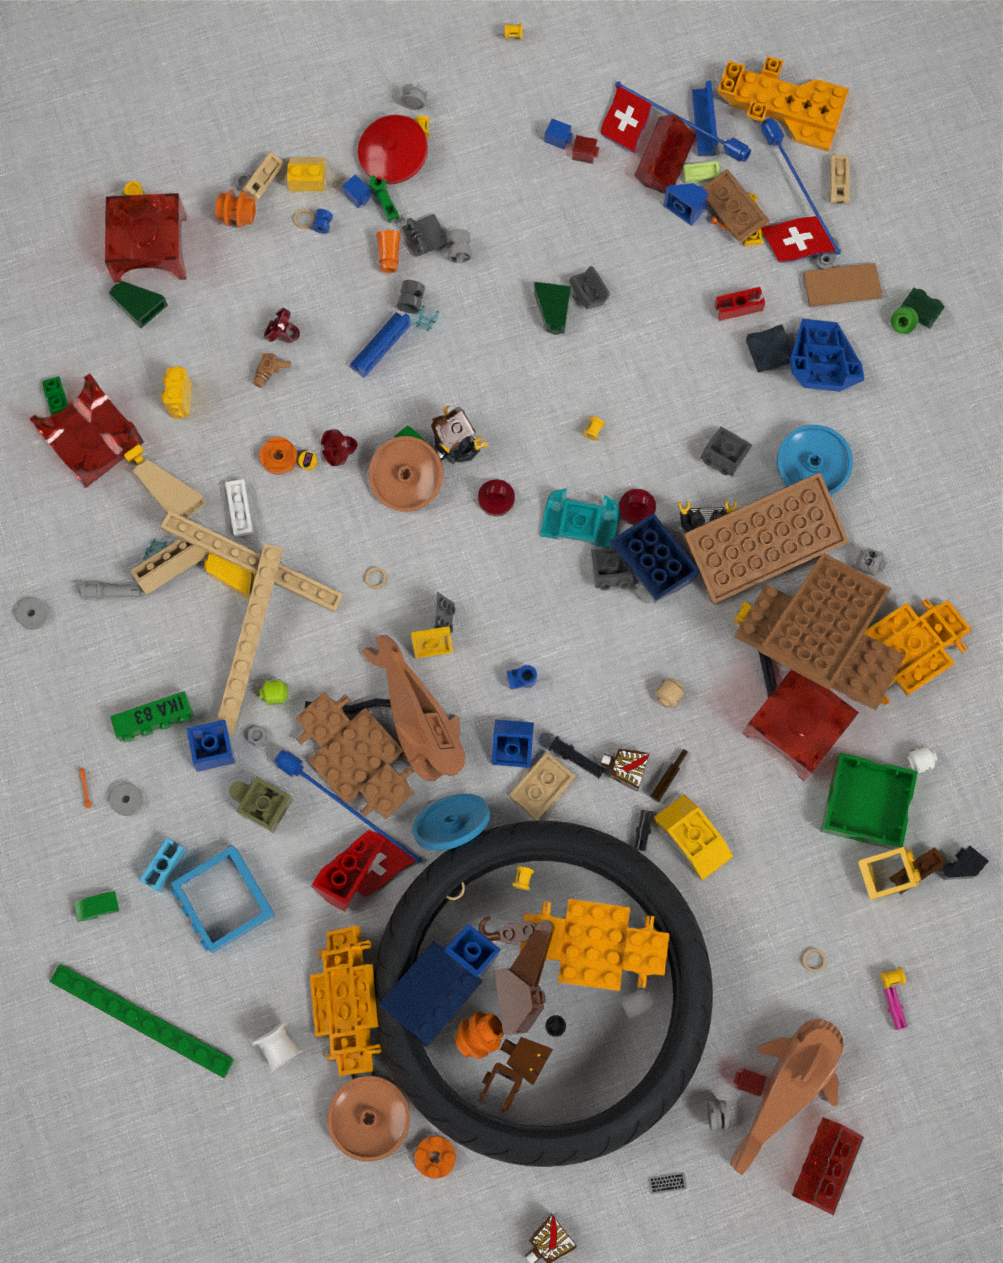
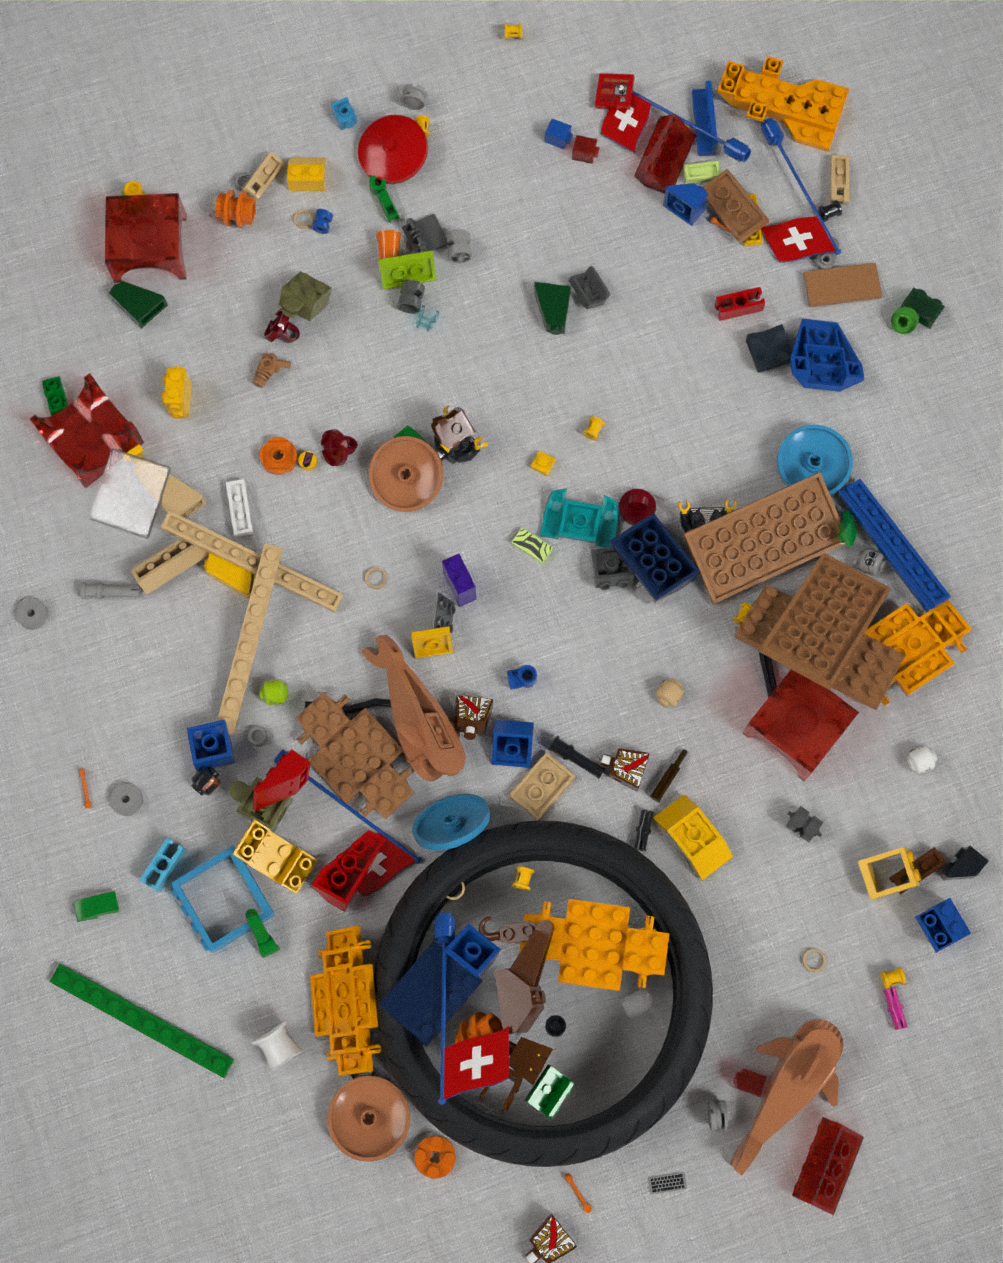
green brick [110,691,195,743] -> none
clear light blue piece [143,538,168,560] -> none
blue brick [342,175,371,208] -> none
blue fence [350,312,411,378] -> none
dark red tile [478,479,515,517] -> none
dark grey plate [700,426,752,477] -> none
green tile [820,752,918,850] -> none
none -> clear piece [90,448,171,539]
none -> black head [191,767,221,796]
none -> yellow slope [232,819,317,894]
none -> green piece [245,909,280,958]
none -> red slope [252,749,311,811]
none -> olive brick [279,271,332,321]
none -> dark azure brick [331,97,357,130]
none -> lime plate [378,251,437,290]
none -> red flag [434,913,509,1105]
none -> dark purple brick [442,553,477,607]
none -> torso [456,695,493,740]
none -> yellowish green tile [511,528,553,564]
none -> green bracket [525,1064,574,1119]
none -> yellow plate [530,451,556,476]
none -> orange hinge [564,1173,592,1213]
none -> red tile [595,73,635,110]
none -> dark grey wheel [786,806,823,843]
none -> black bush [818,200,842,222]
none -> blue plate [837,479,951,612]
none -> green slope [837,510,857,548]
none -> blue slope [915,898,971,953]

